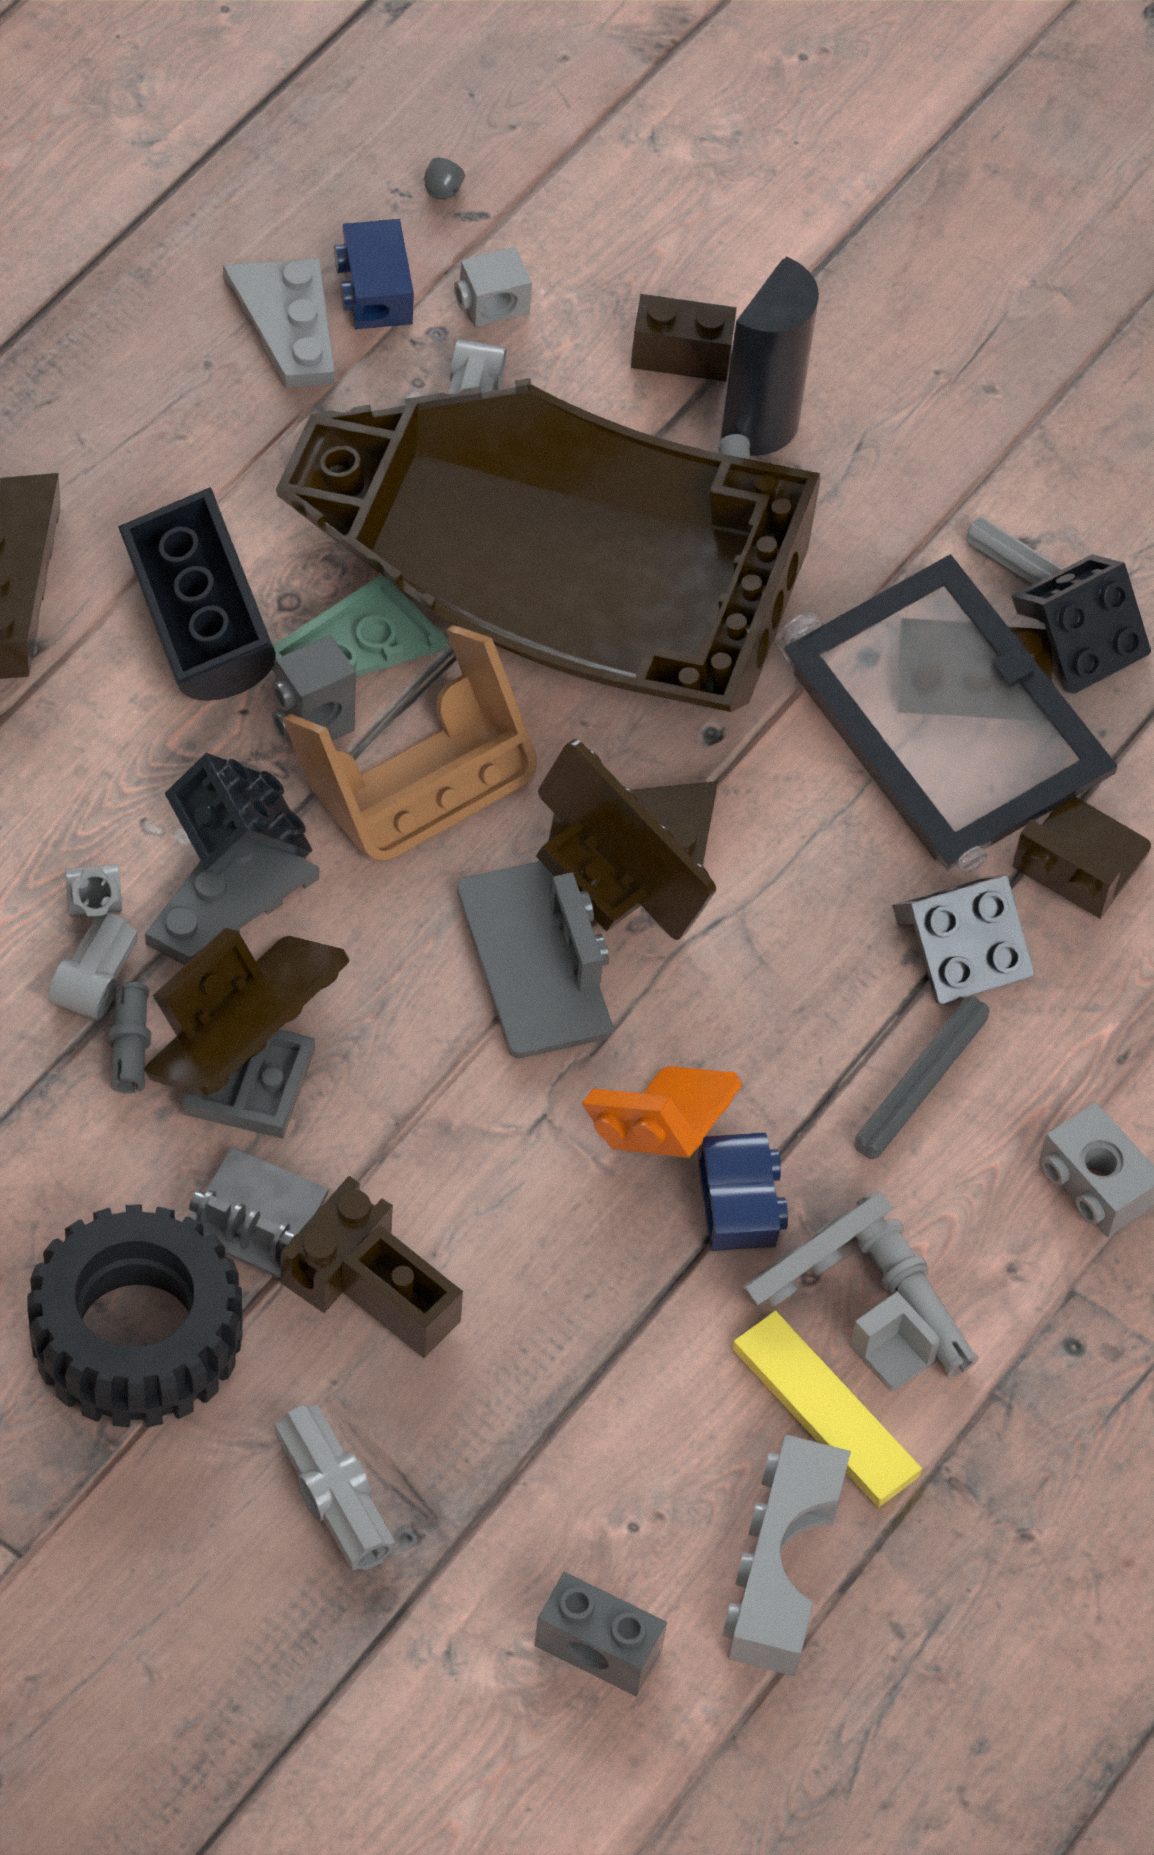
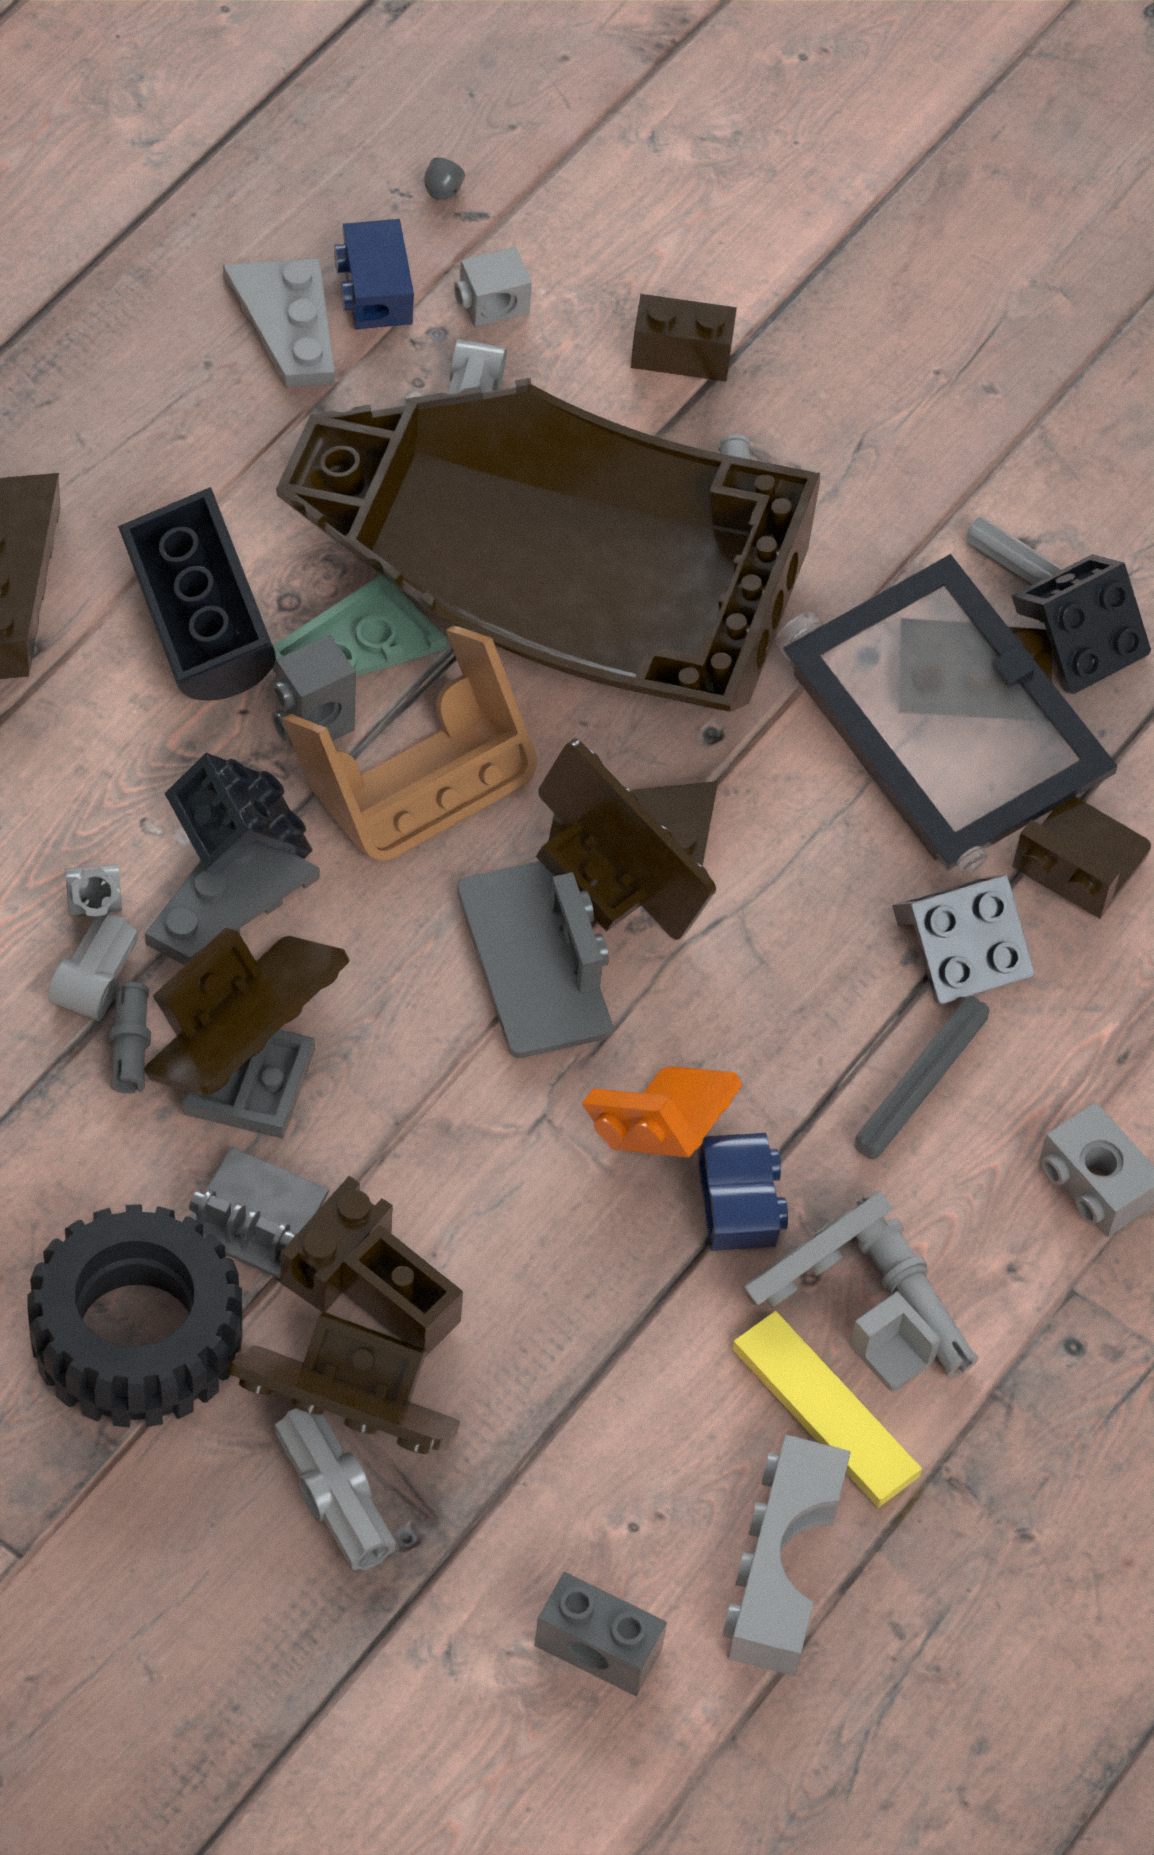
black brick [720,256,819,456] -> none
none -> dark brown bracket [228,1312,460,1454]

